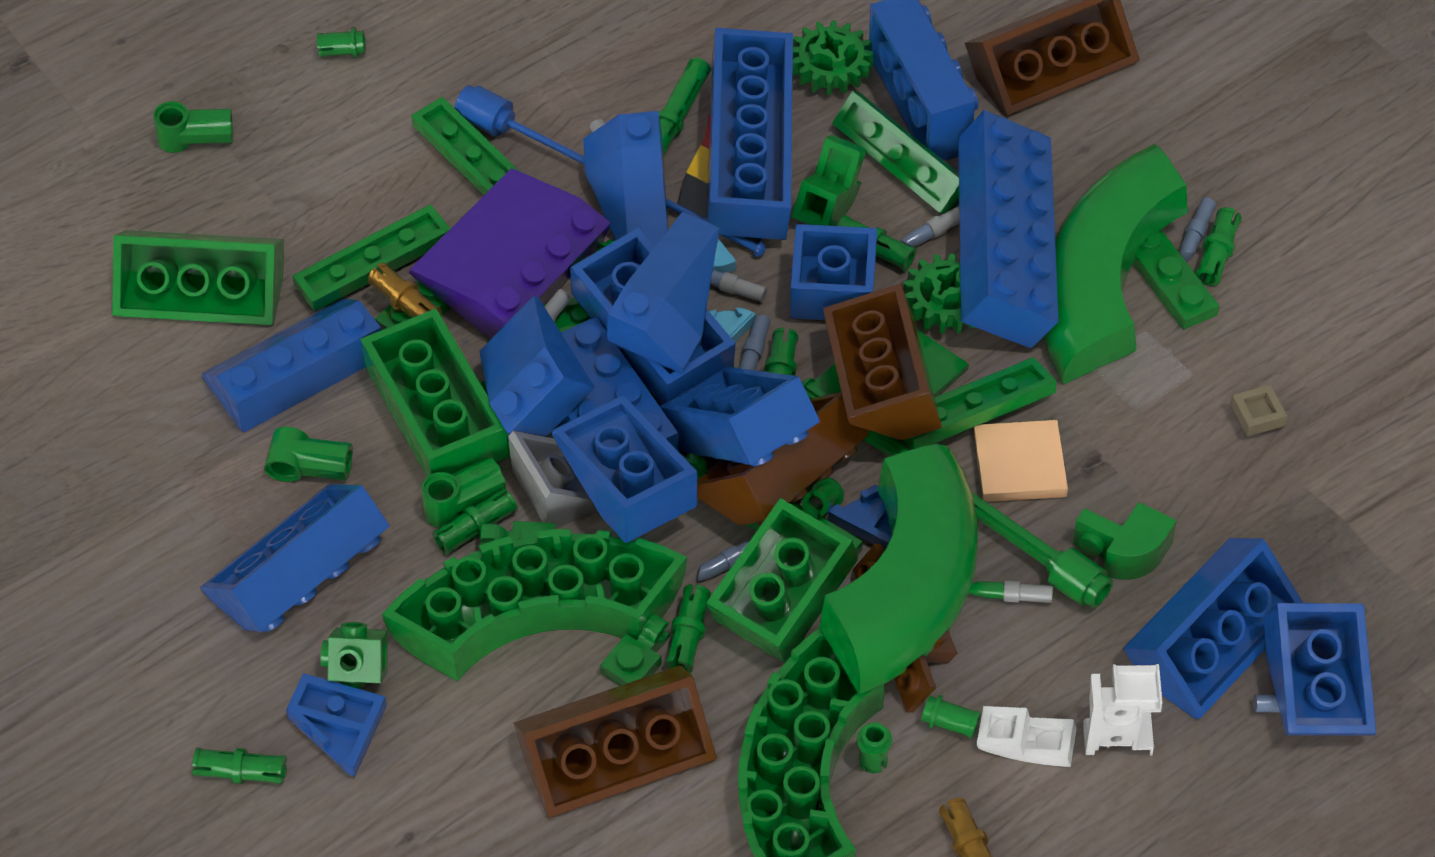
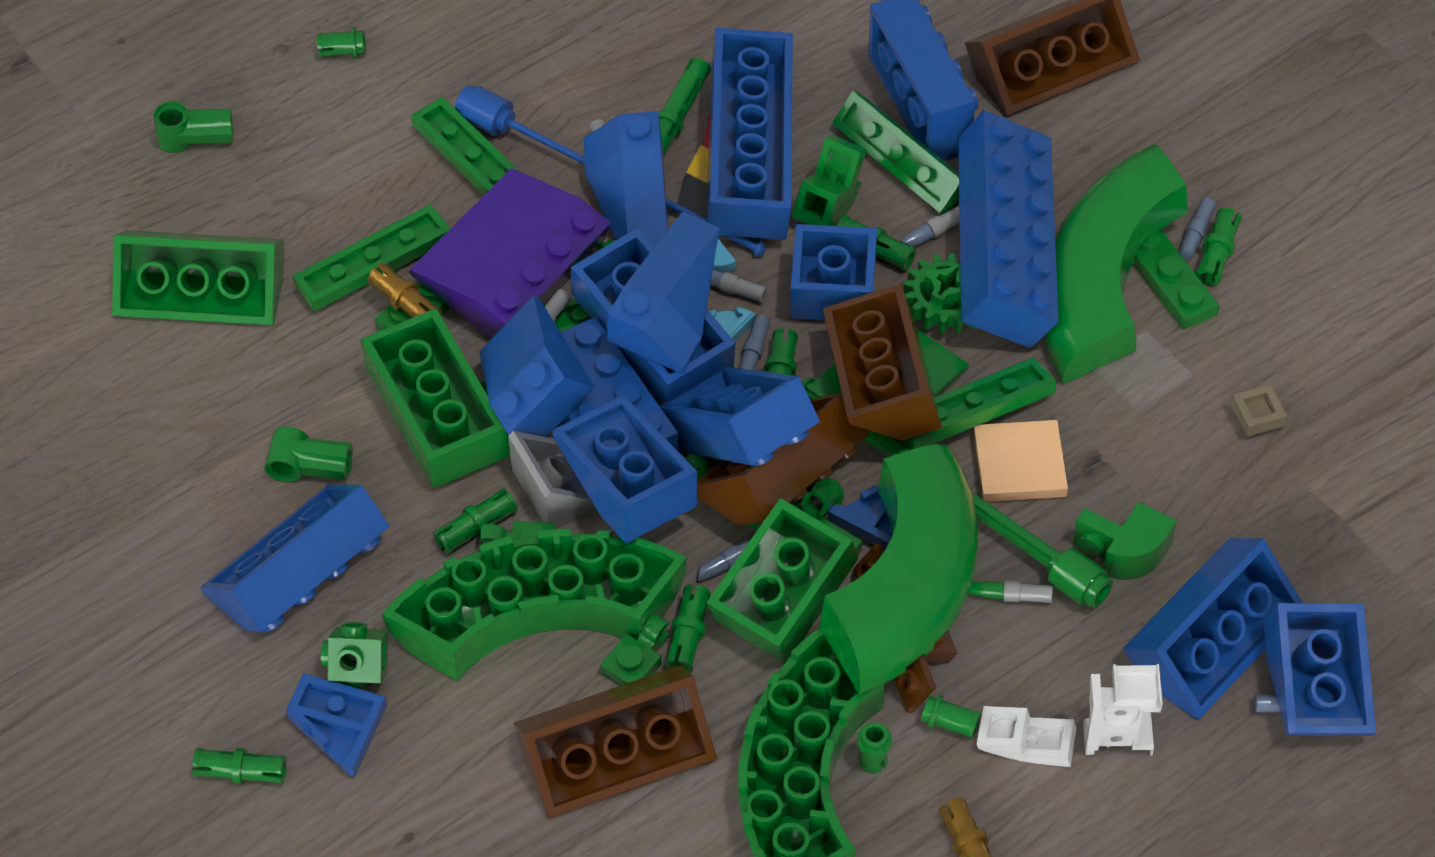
blue slope [201,299,381,433] -> none
green piece [422,457,506,528] -> none
green gear [792,20,873,95] -> none

